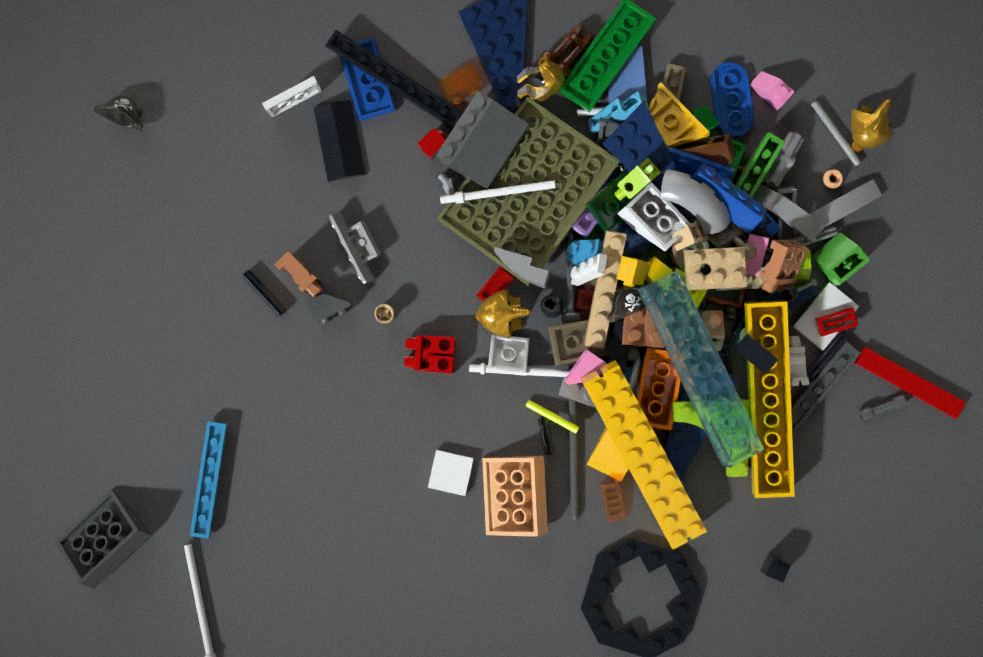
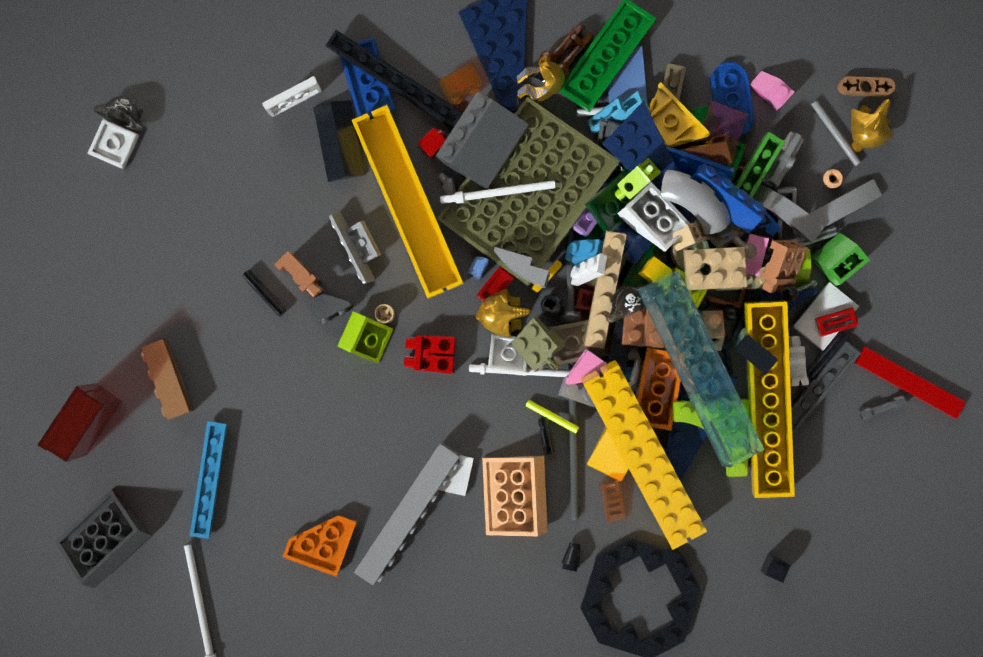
yellow brick [616,256,649,287] -> none
none -> clear red container [37,383,122,462]
none -> white tile [87,119,139,169]
none -> medium nougat brick [141,339,194,420]
none -> orange plate [283,515,357,577]
none -> lime slope [338,311,393,363]
none -> yellow piece [352,105,464,299]
none -> light grey brick [354,442,461,585]
none -> medium blue slope [468,257,489,279]
none -> olive plate [511,317,566,372]
none -> yellow tile [531,259,562,293]
none -> black cone [561,542,581,572]
none -> clear pink tile [702,101,748,149]
none -> medium nougat beam [837,76,895,97]

